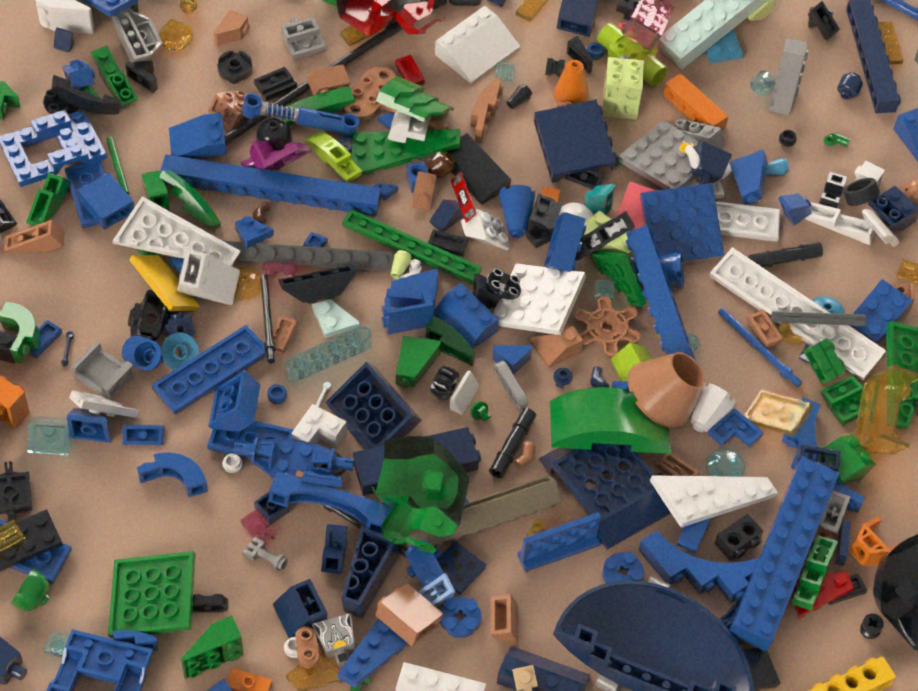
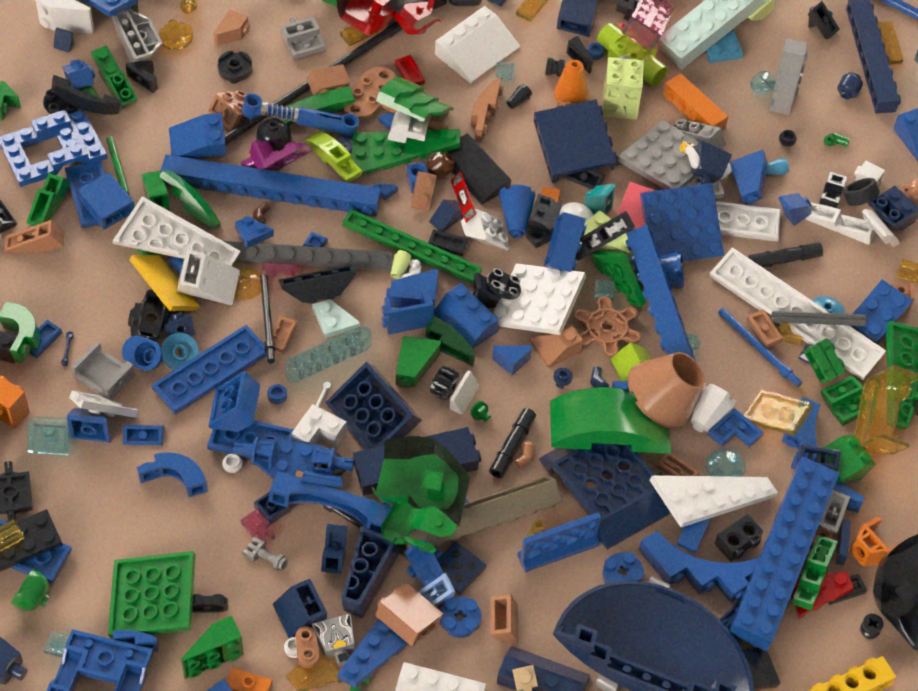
black plate [254,67,297,101] -> none
light grey beam [493,360,528,410] -> none

